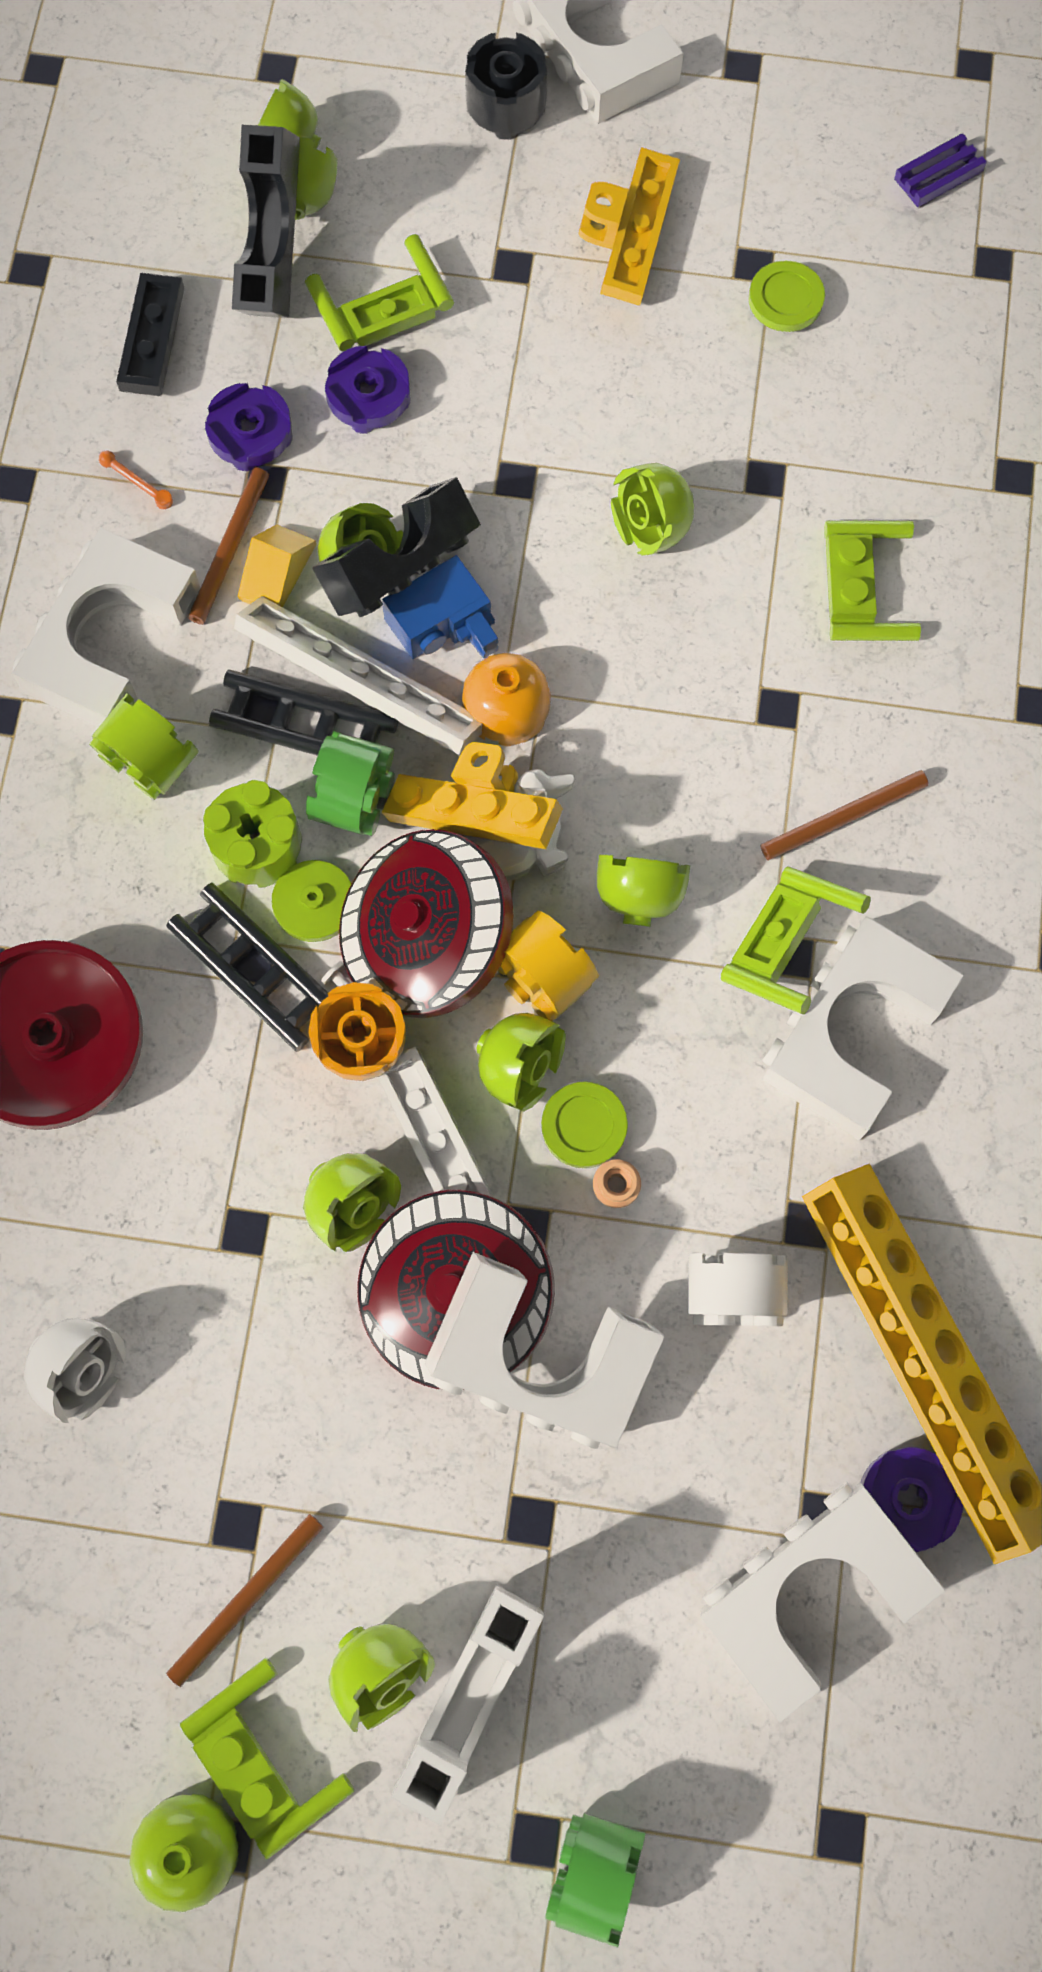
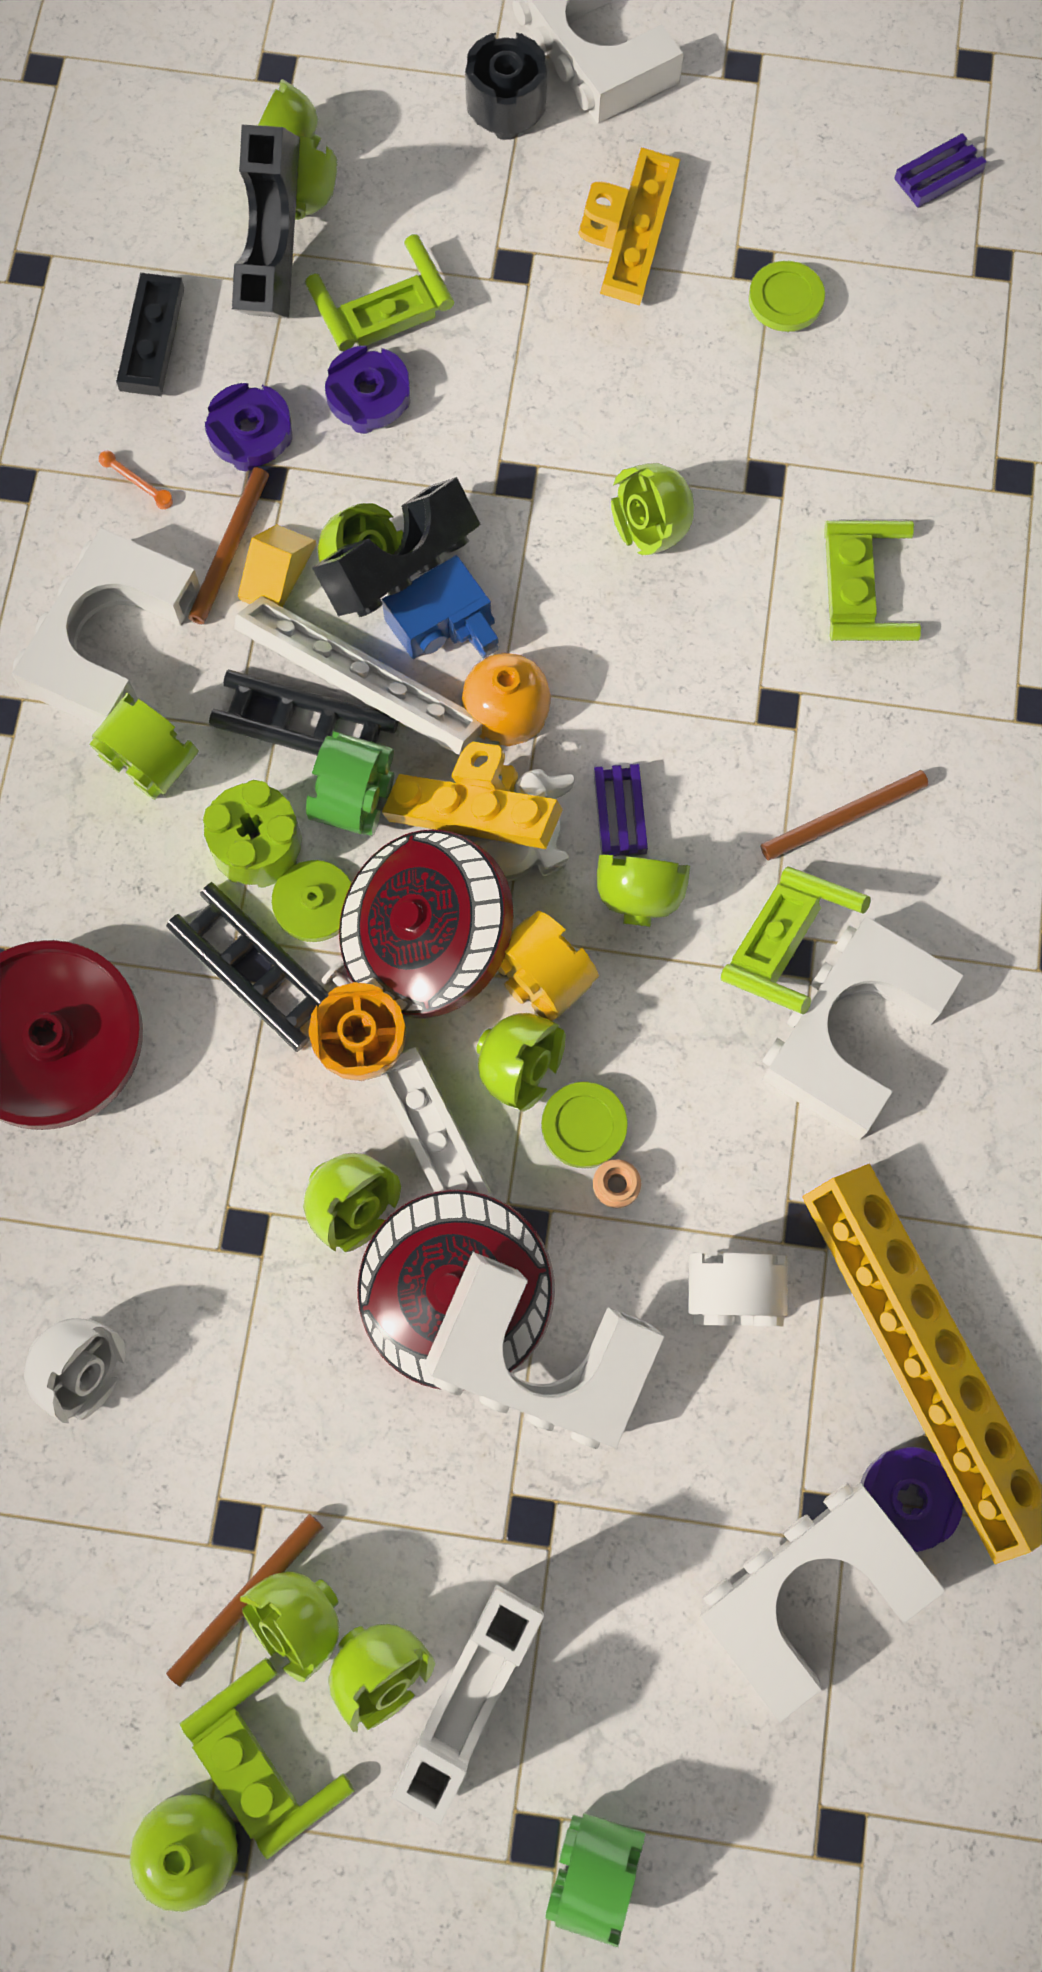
none -> lime cylinder [240,1571,339,1682]
none -> dark purple tile [593,764,648,857]

